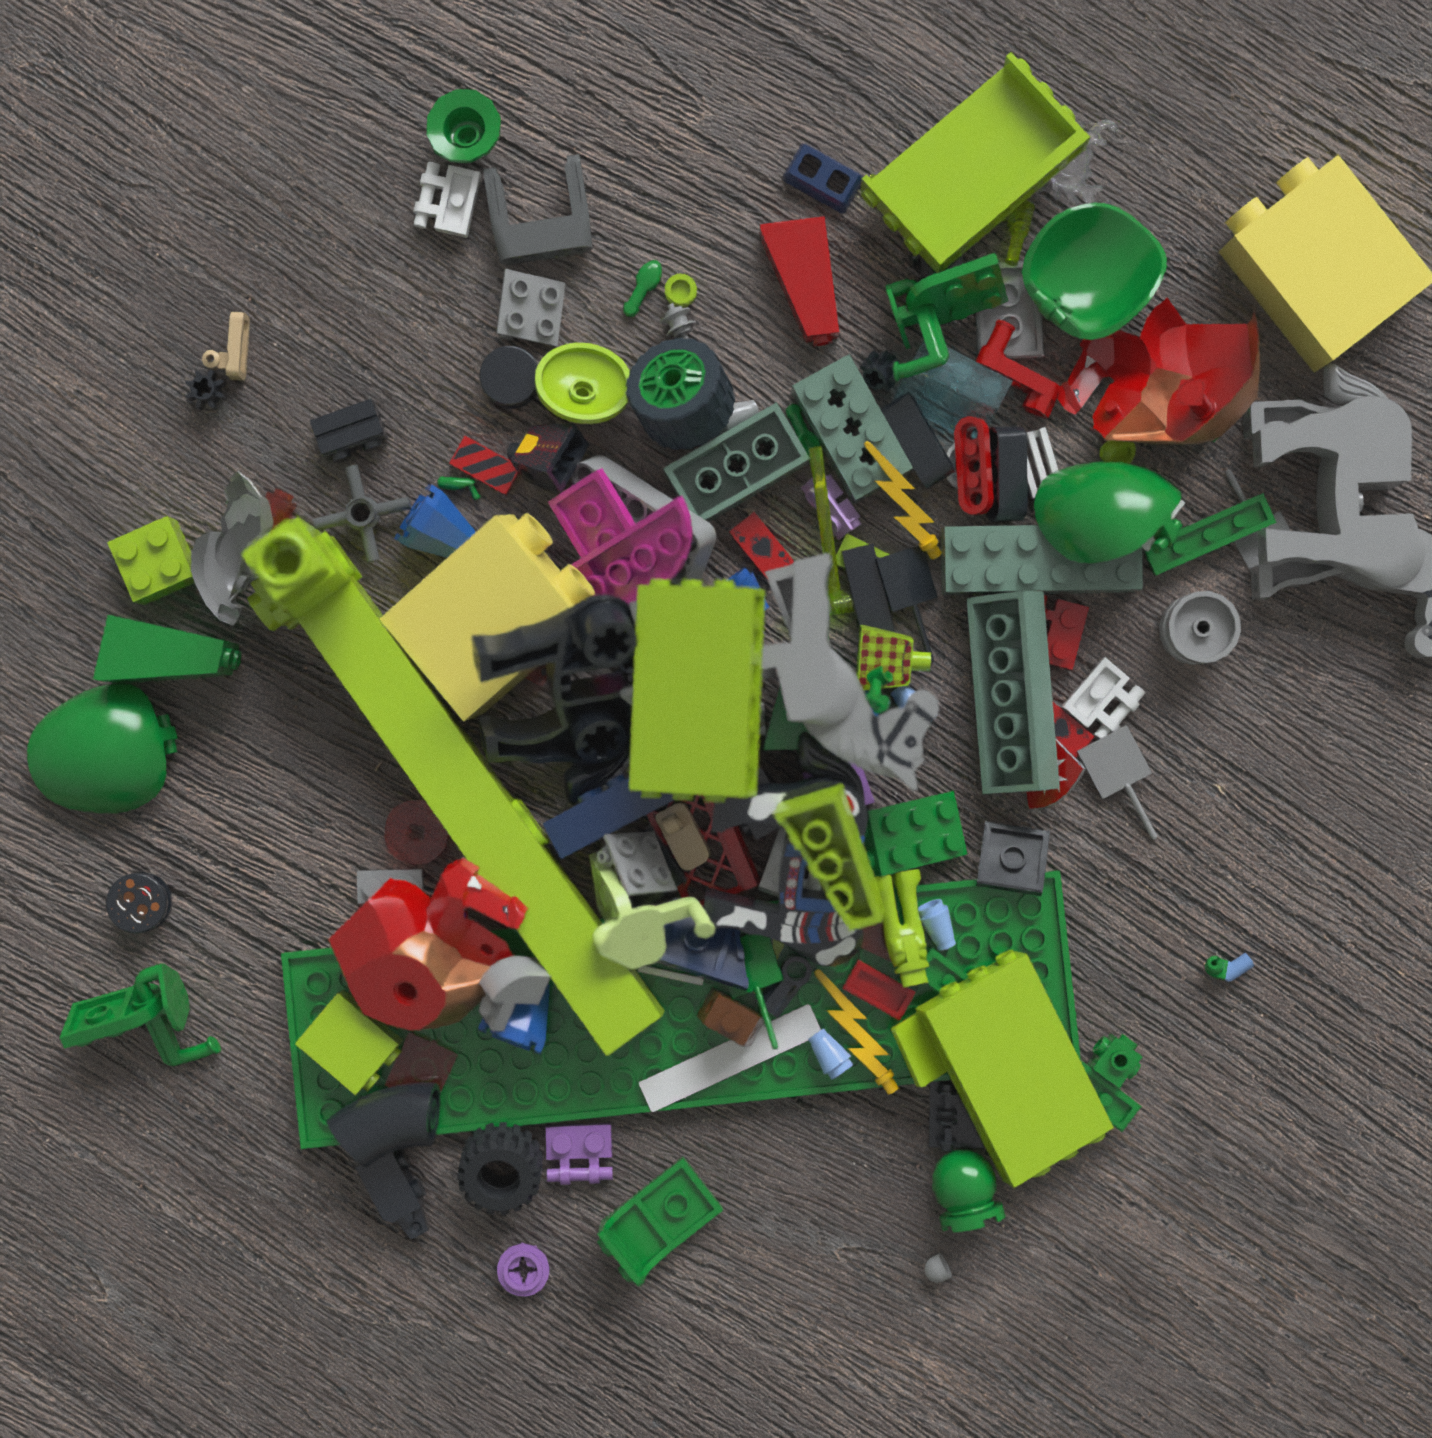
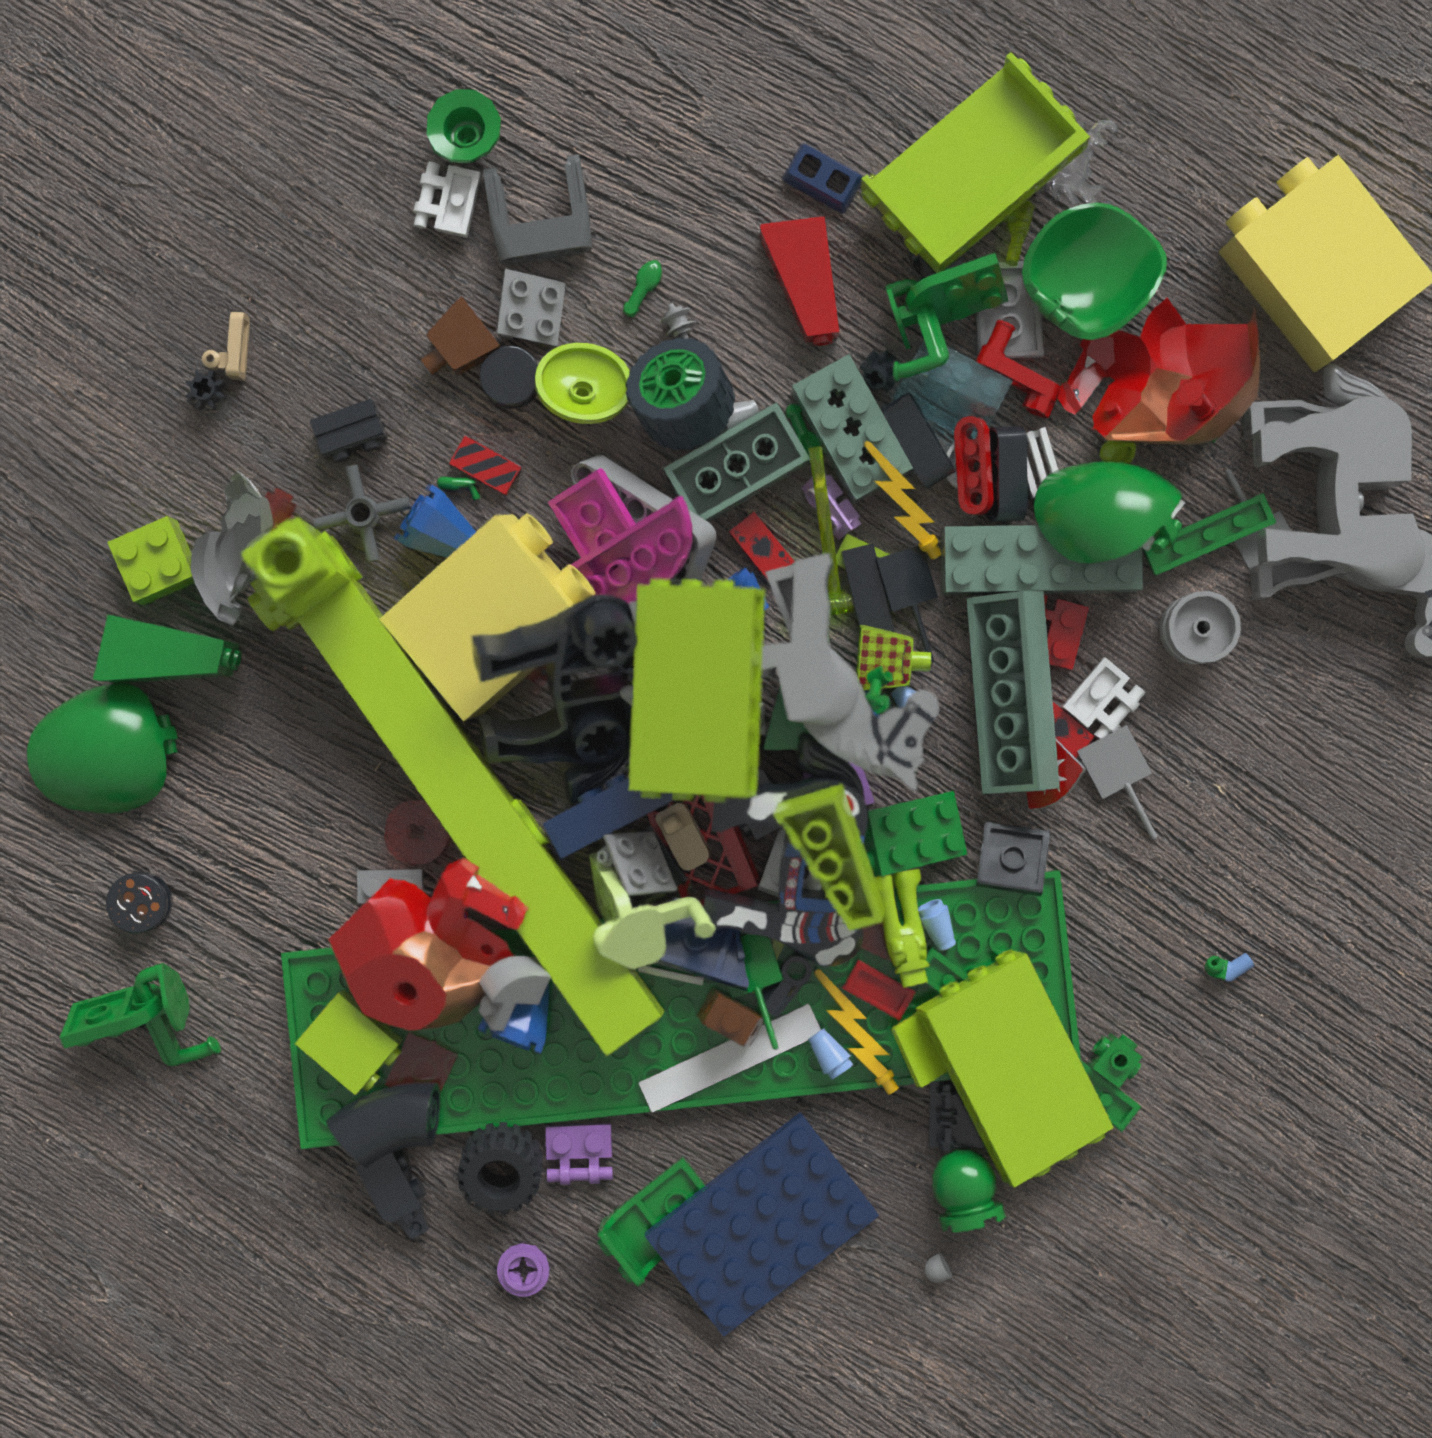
black torso [507,423,589,493] -> none
lime tile [665,274,697,308] -> none
none -> reddish brown torso [421,296,501,376]
none -> dark blue plate [644,1112,879,1337]

